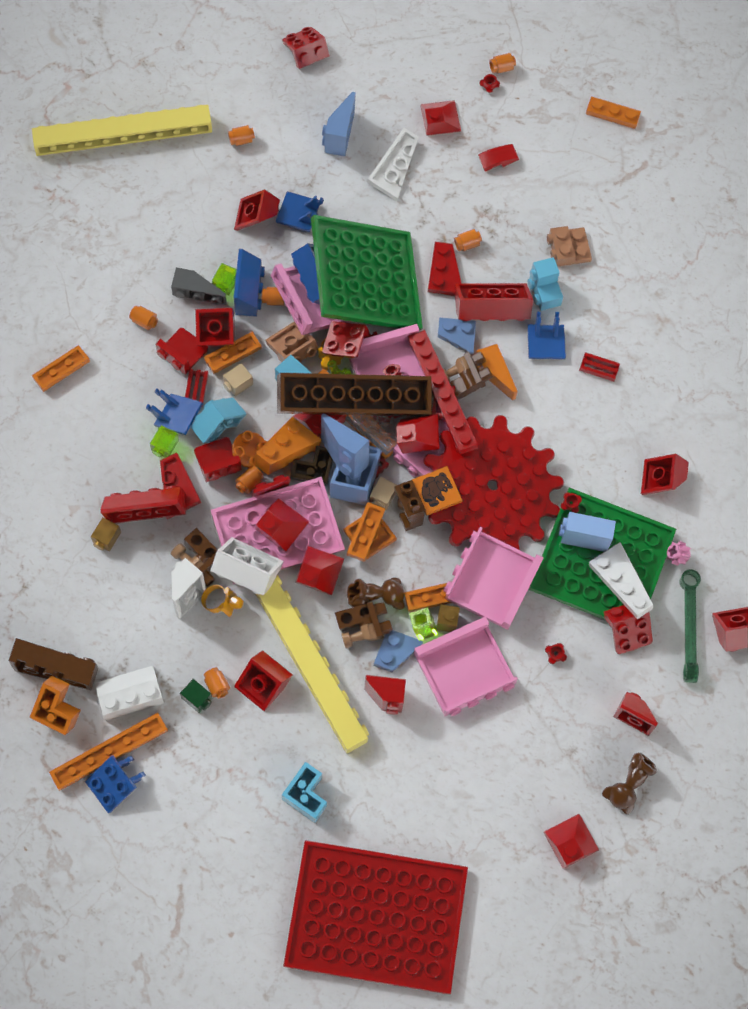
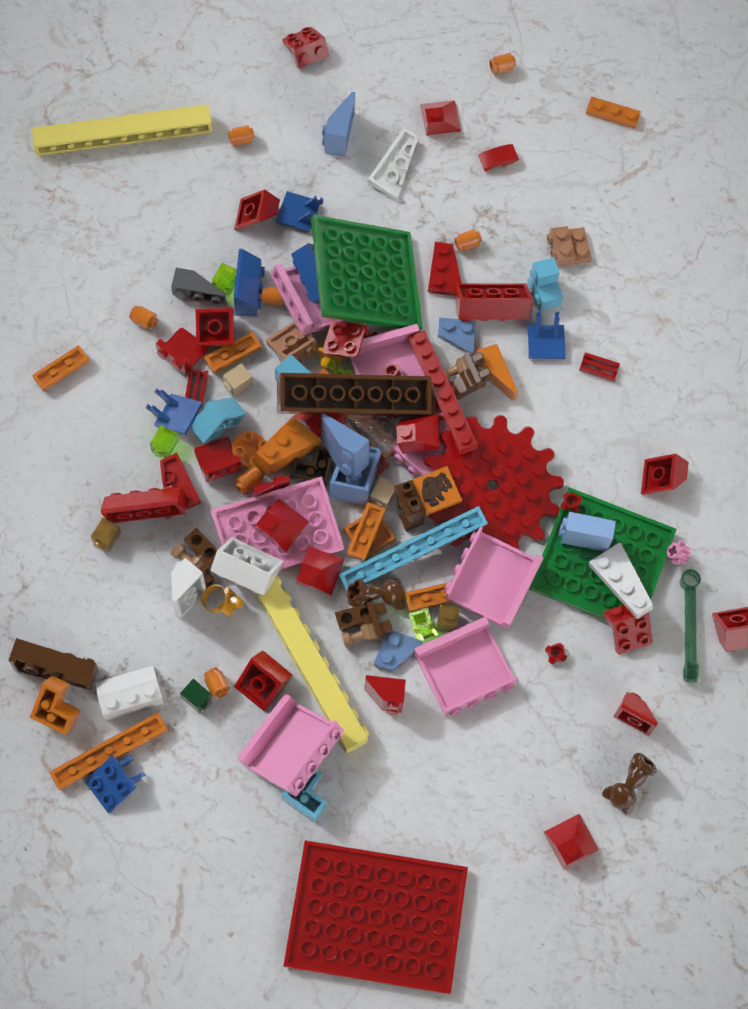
red plate [479,74,500,93] -> none
none -> bright pink panel [237,694,344,797]
none -> medium azure plate [339,506,488,590]

